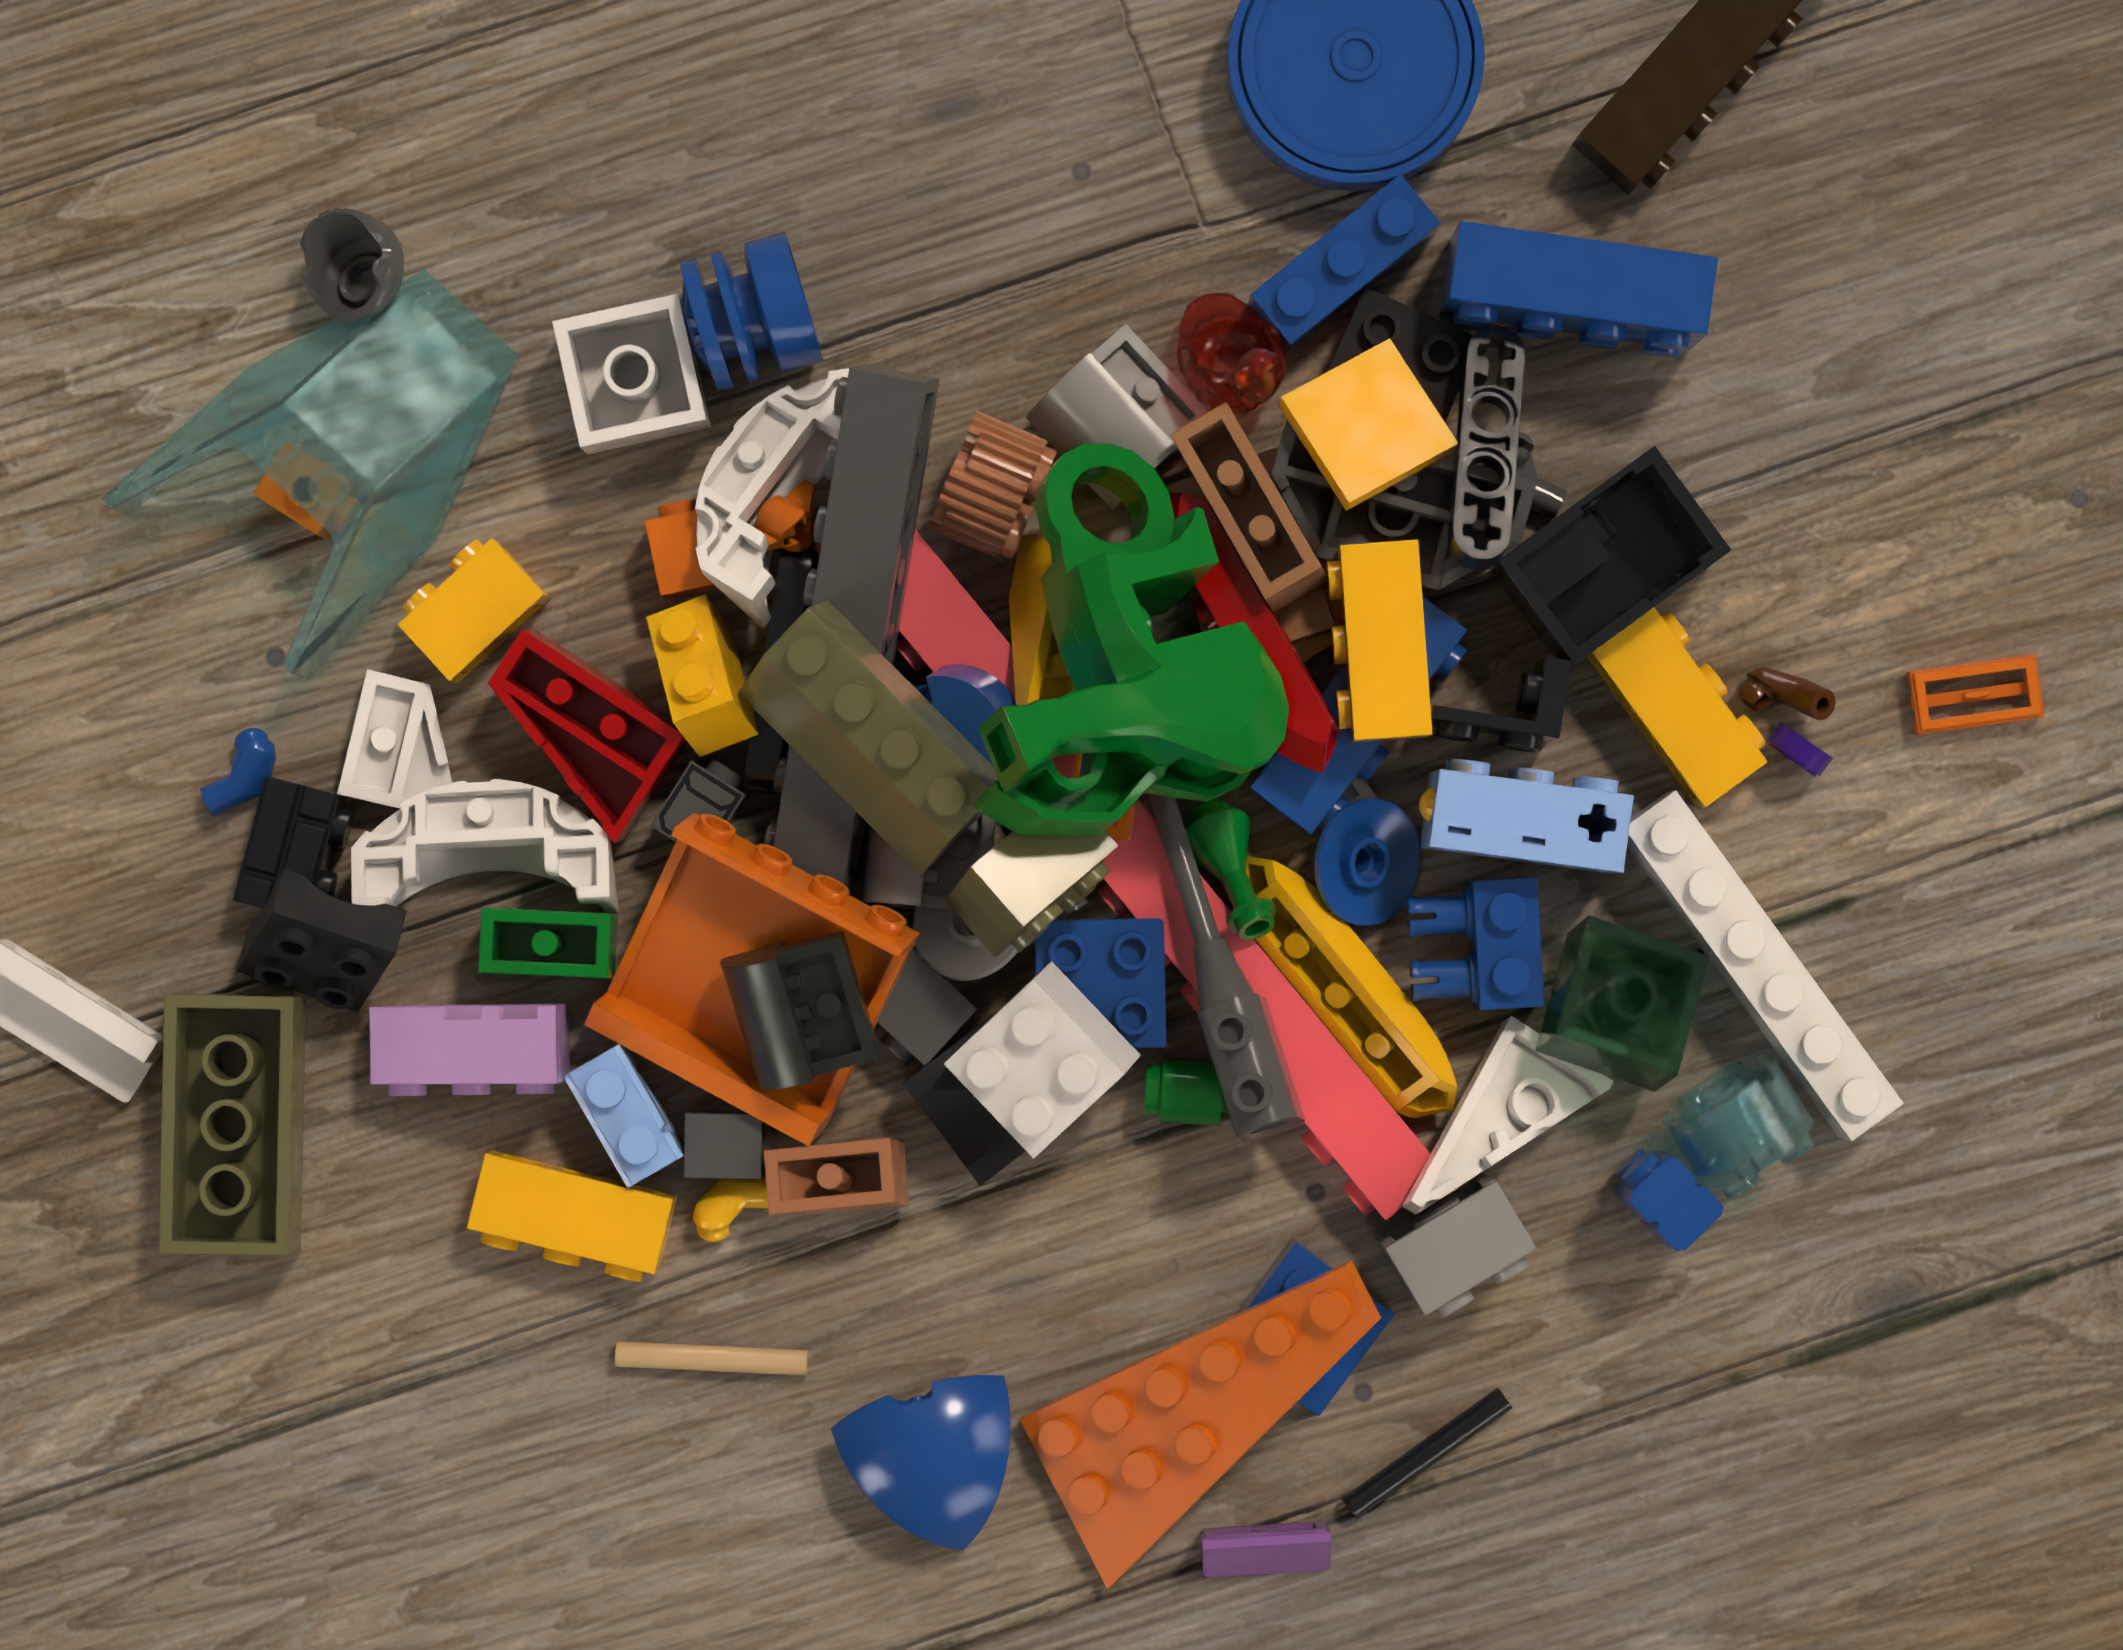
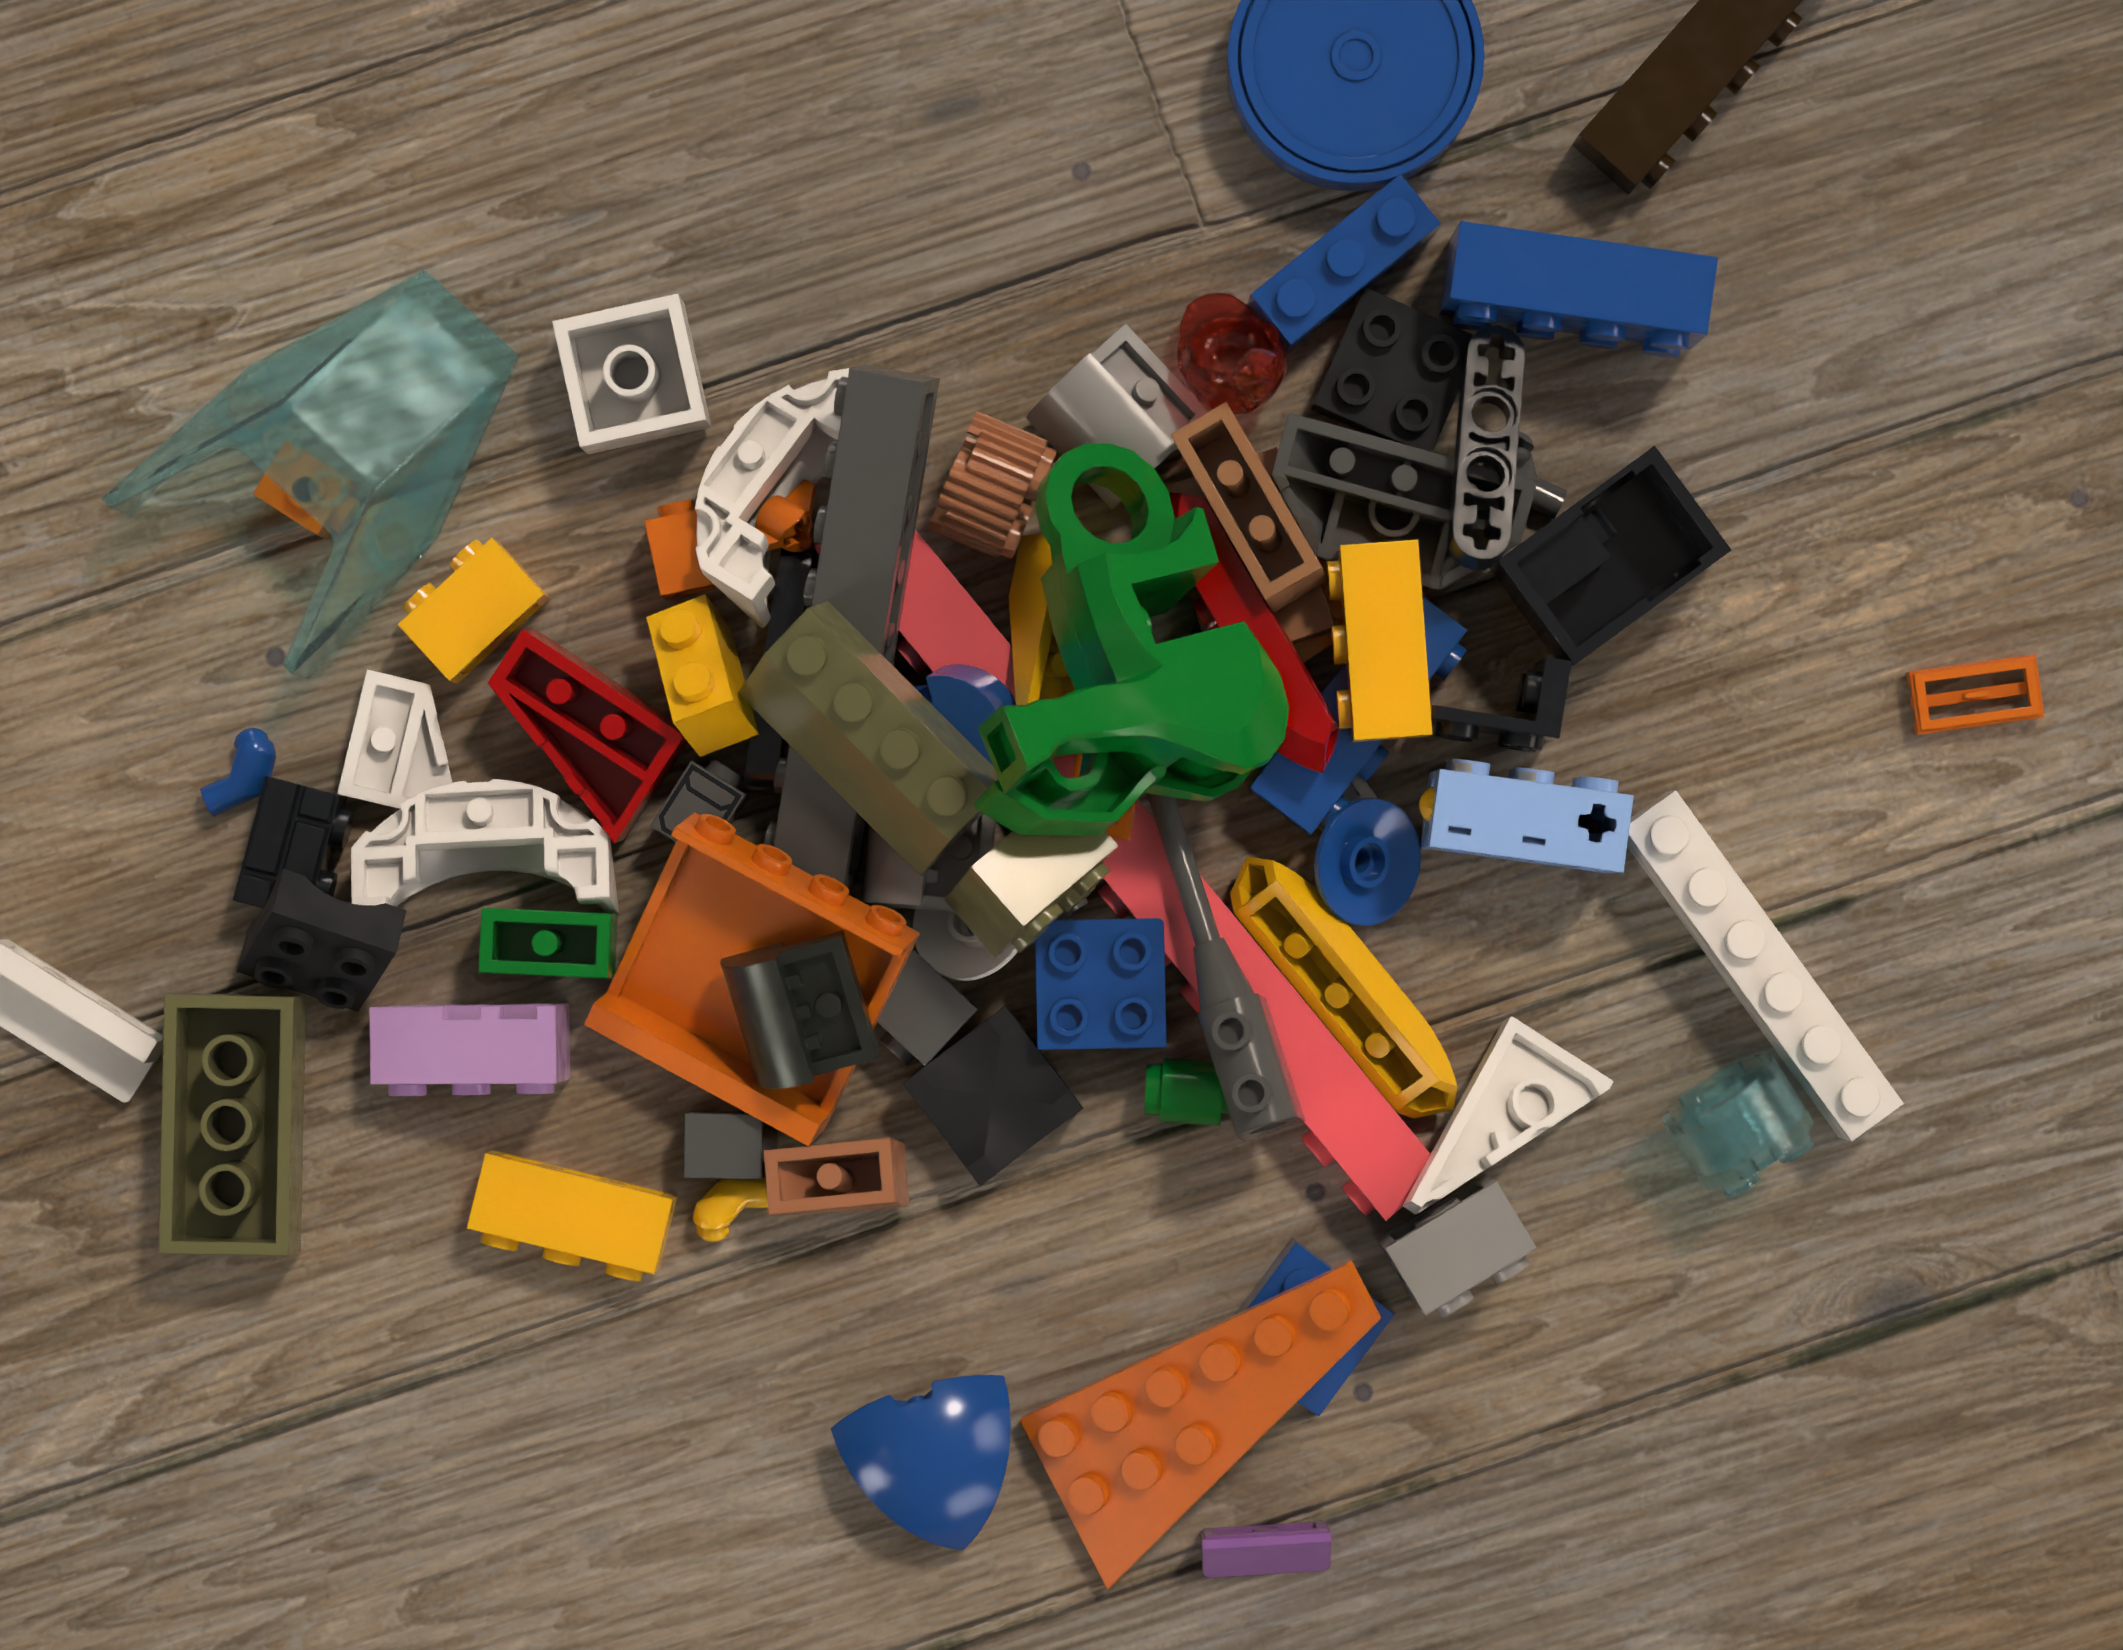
dark grey hair [300,208,404,322] -> none
light blue brick [563,1044,684,1188] -> none
tan bar [615,1341,808,1376] -> none
blue wheel [680,231,824,392] -> none
white brick [944,961,1141,1159] -> none
green piece [1183,801,1276,940] -> none
yellow tile [1278,338,1458,511] -> none
black bar [1342,1387,1512,1519] -> none
blue brick [1406,878,1545,1010] -> none
clear green brick [1535,915,1709,1092] -> none
yellow brick [1586,607,1768,809] -> none
blue brick [1614,1148,1724,1251] -> none
reddish brown arm [1738,667,1836,720] -> none
dark purple tile [1768,722,1833,777] -> none

